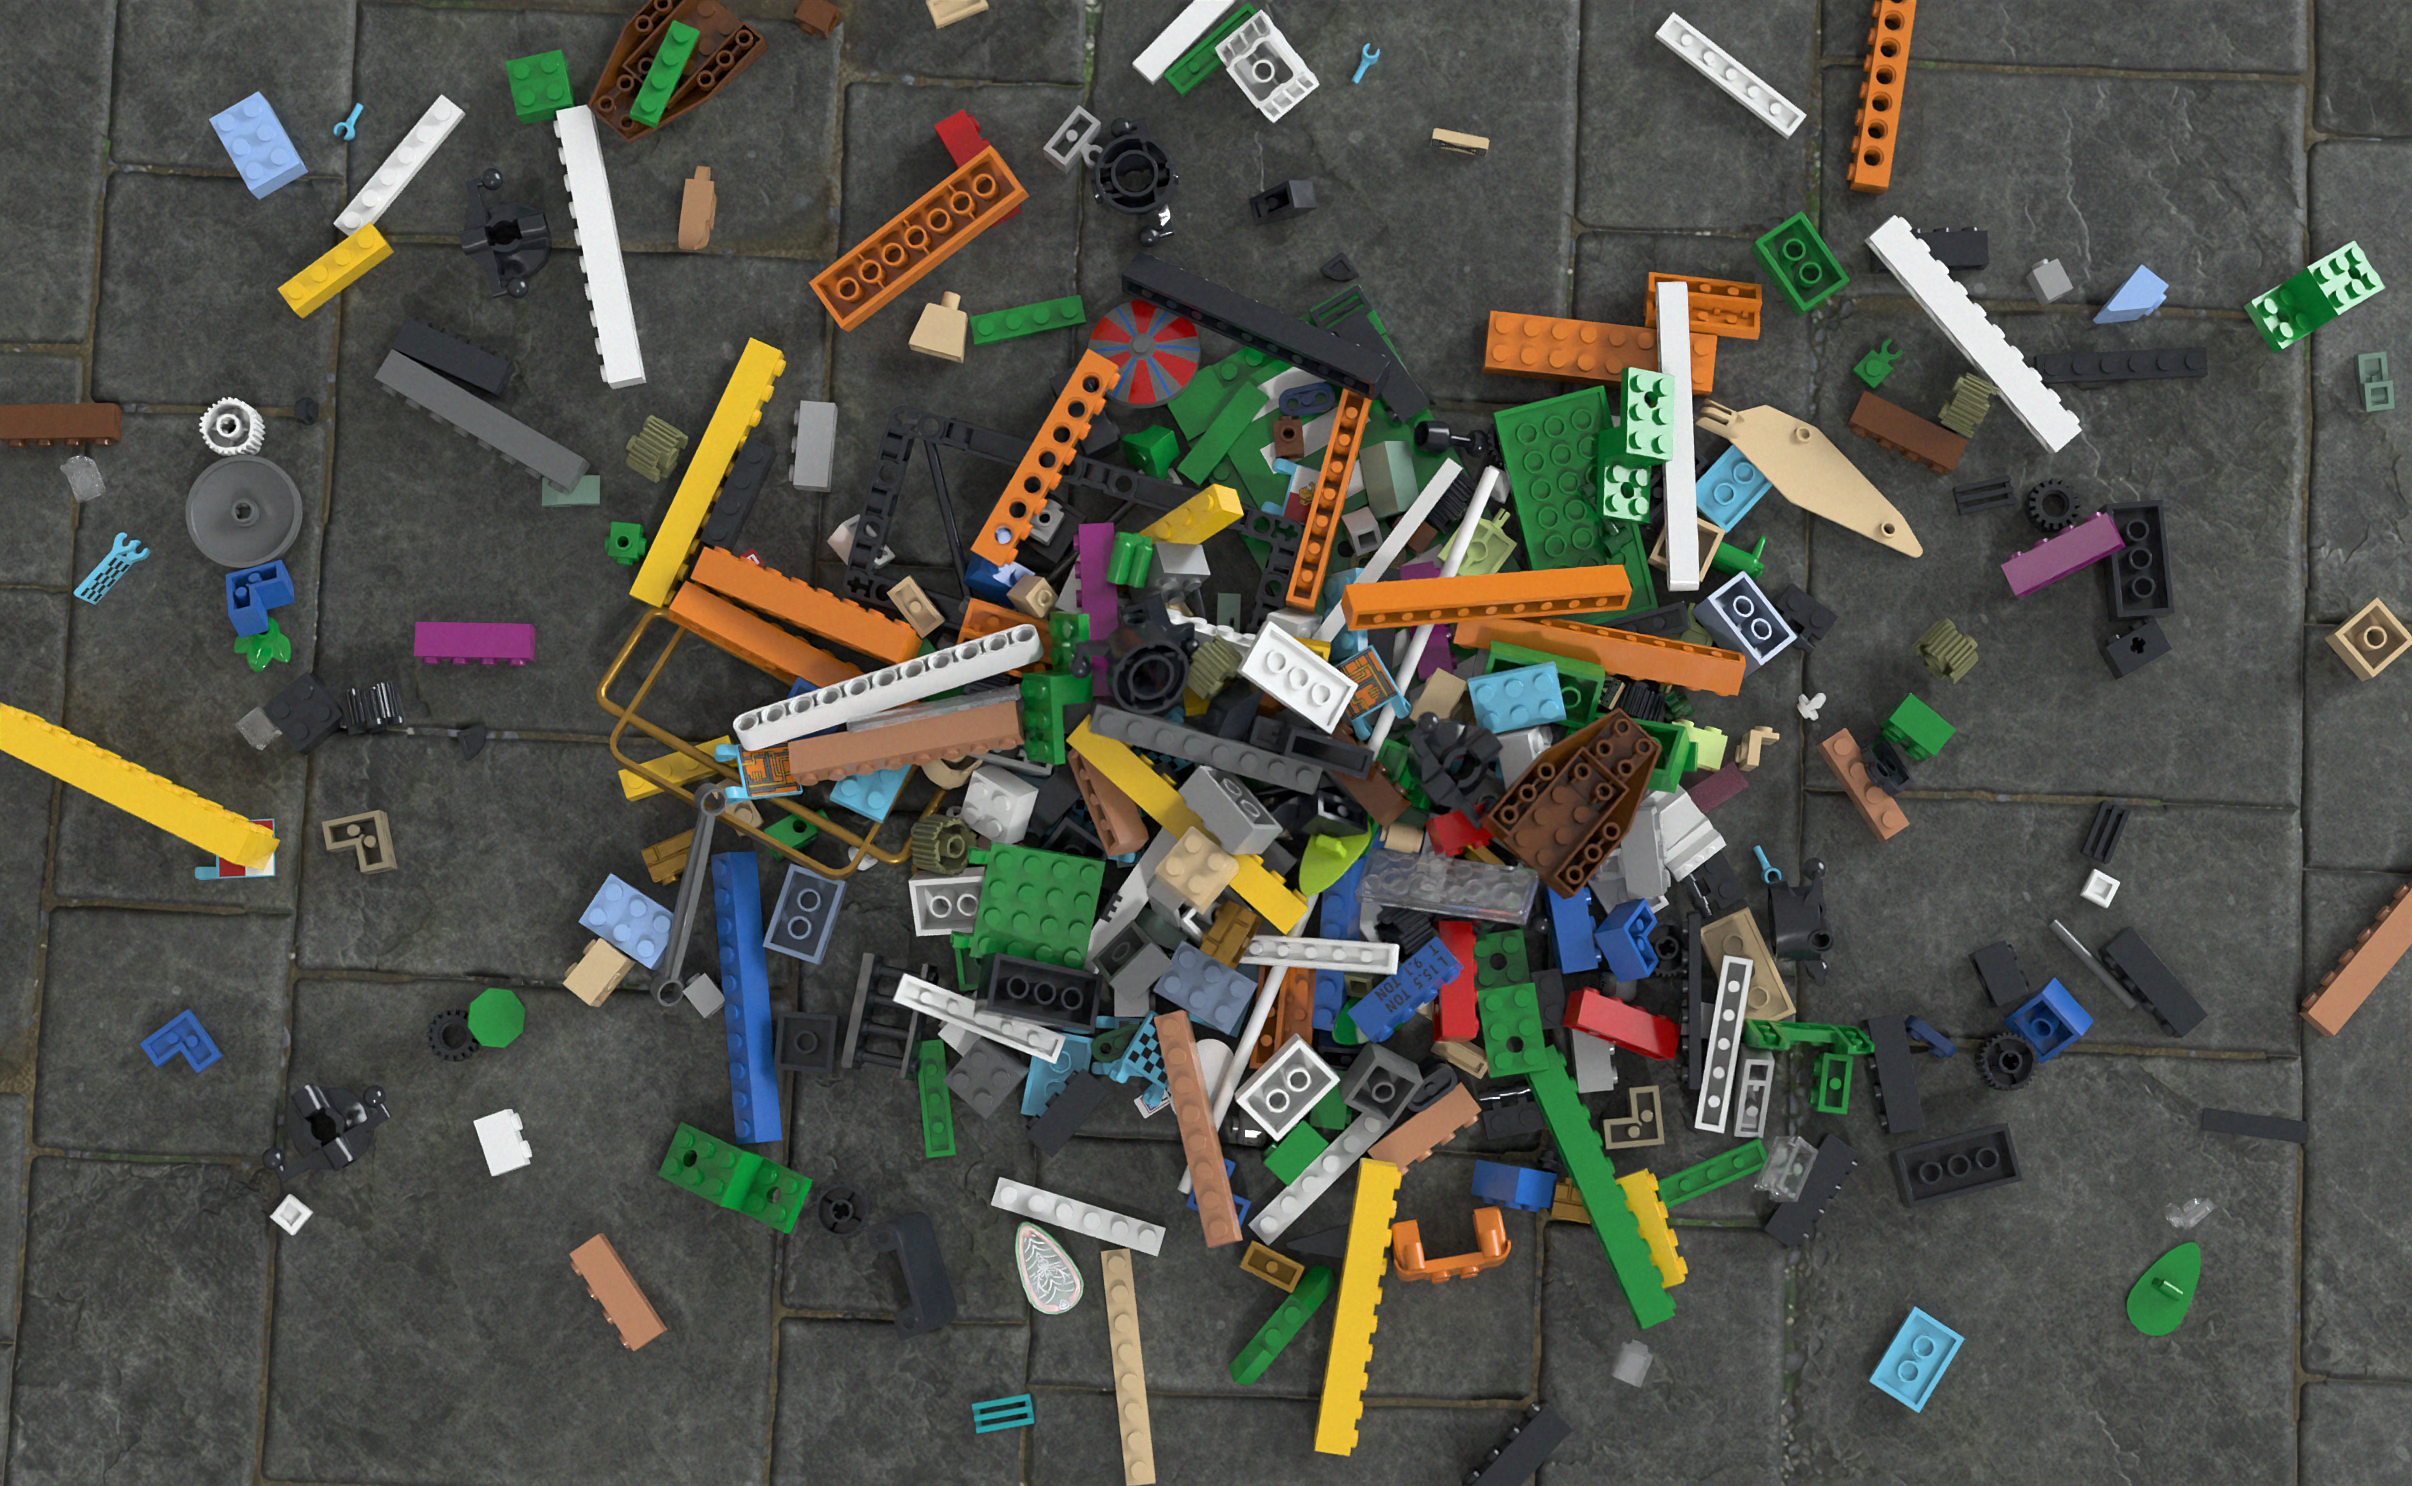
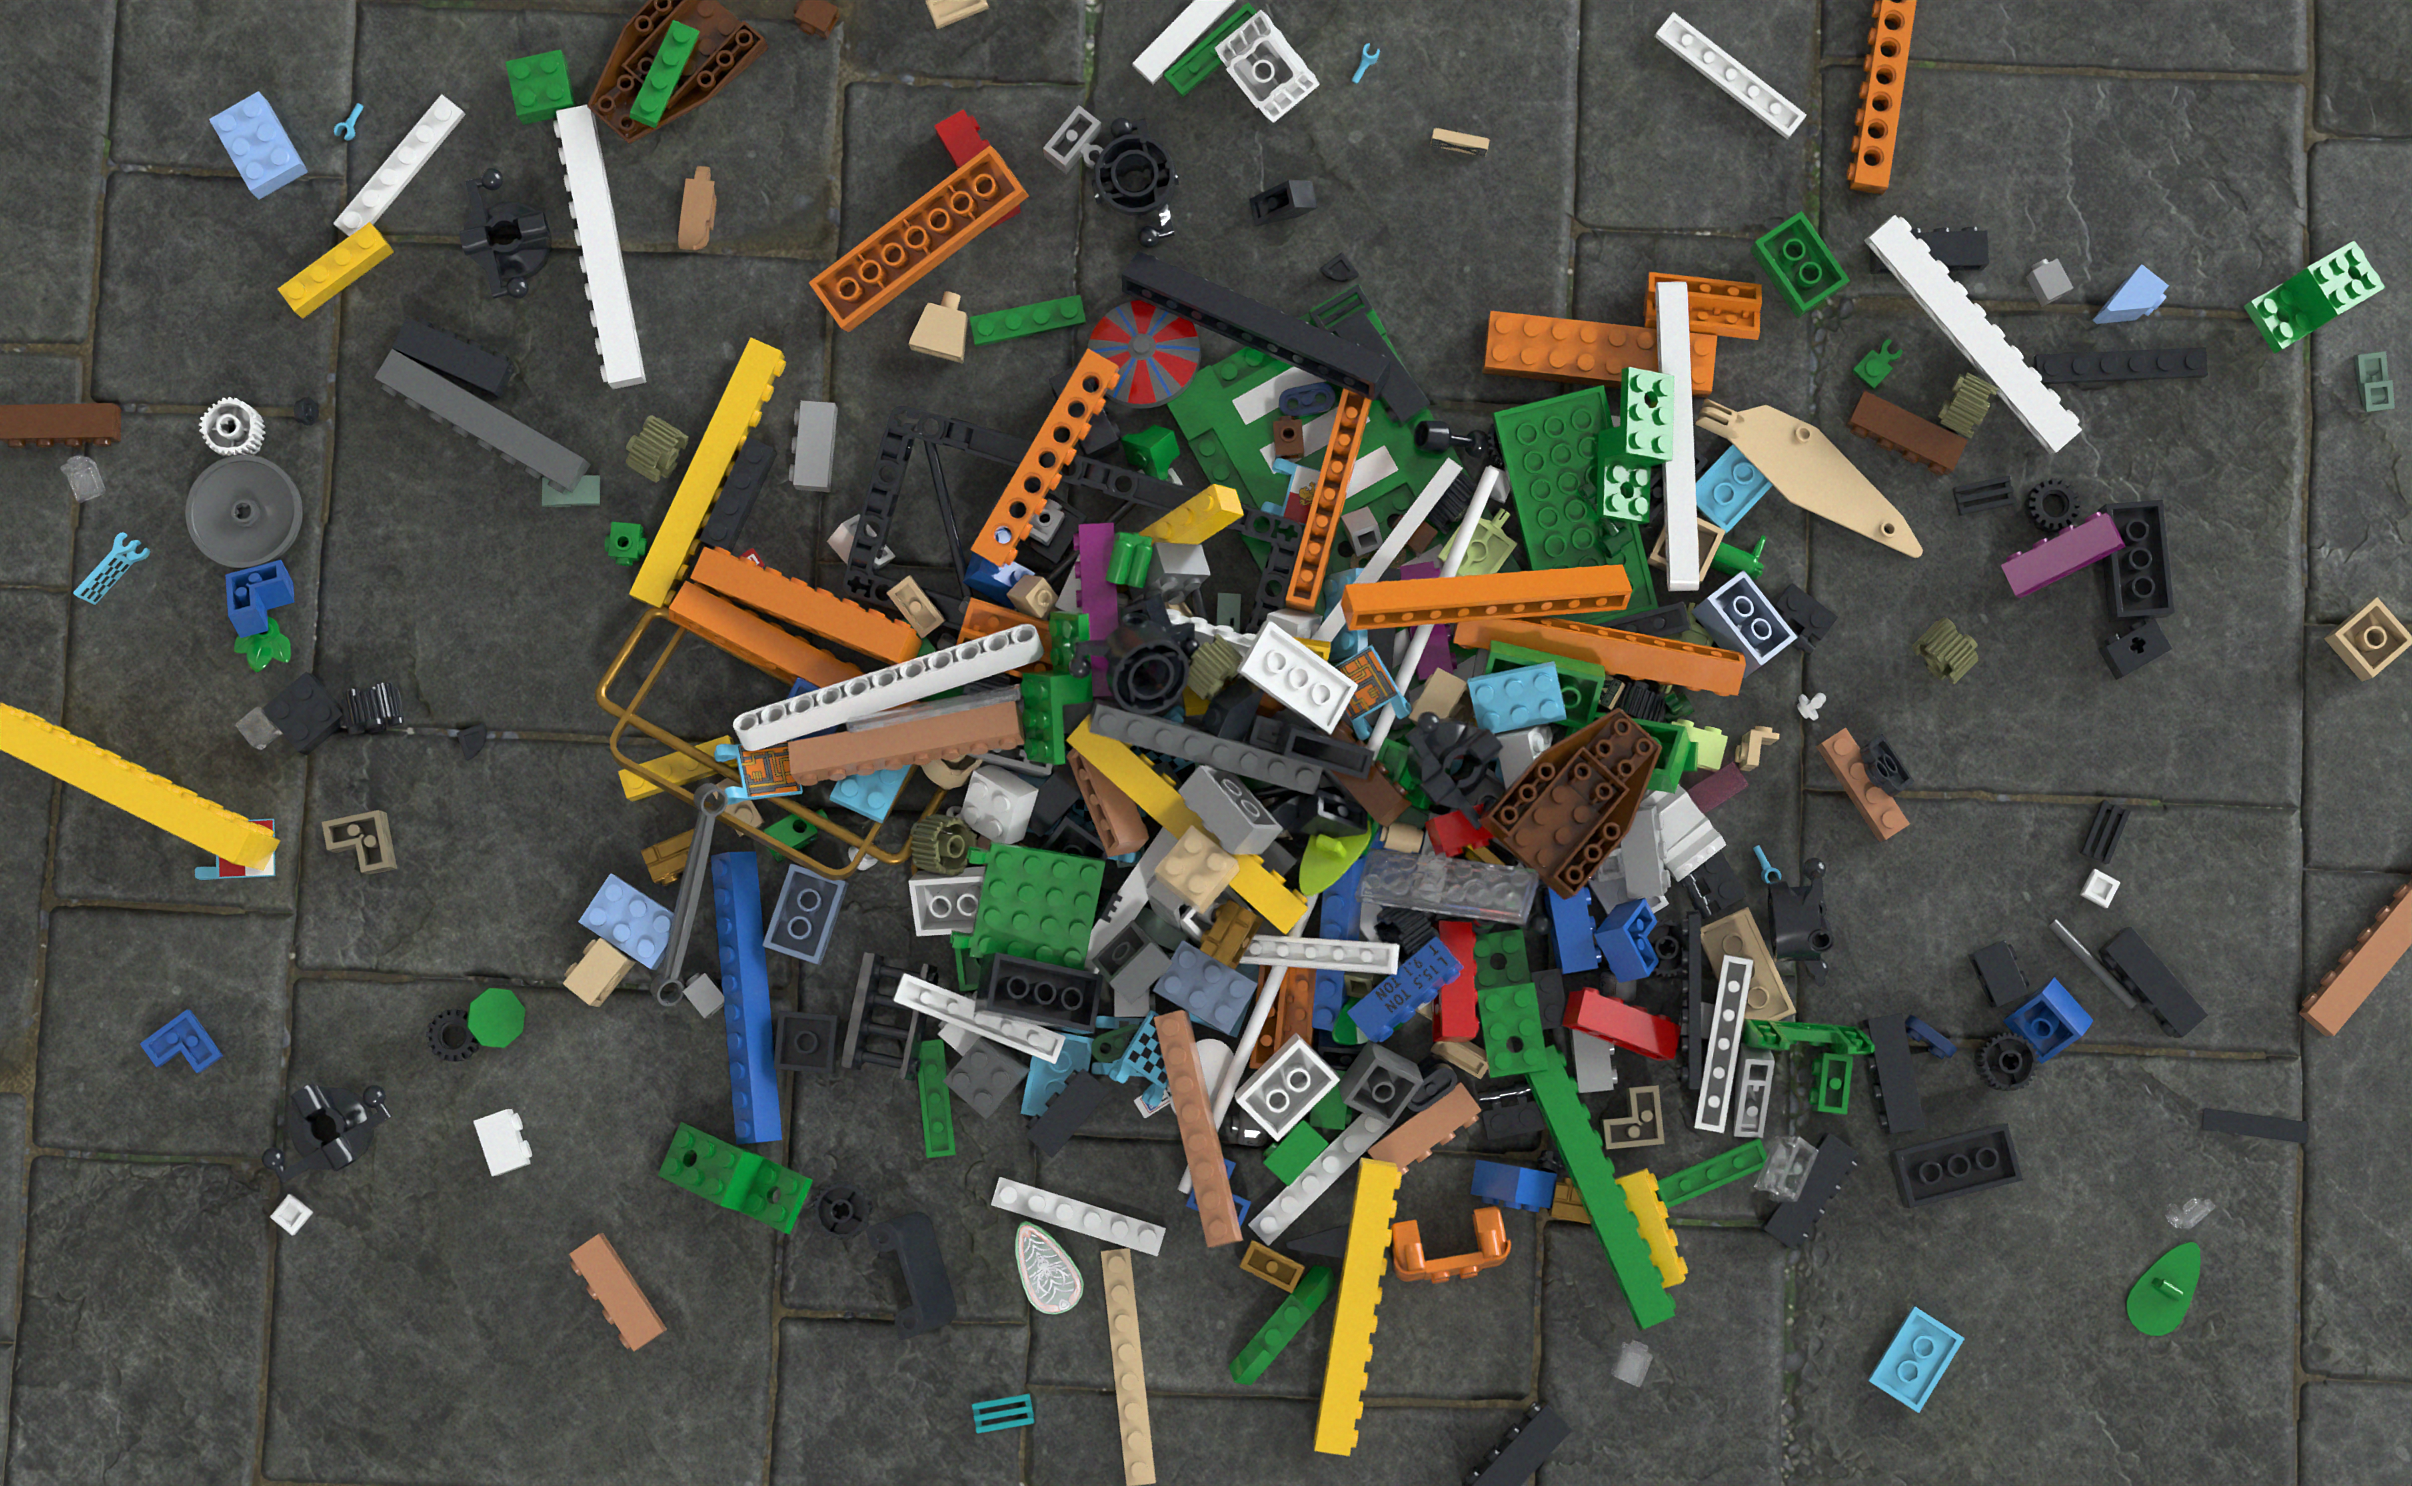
magenta brick [414,622,536,666] -> none
green tile [1177,380,1269,487] -> none
sand green piece [1359,441,1419,520] -> none
green brick [1878,693,1956,762] -> none

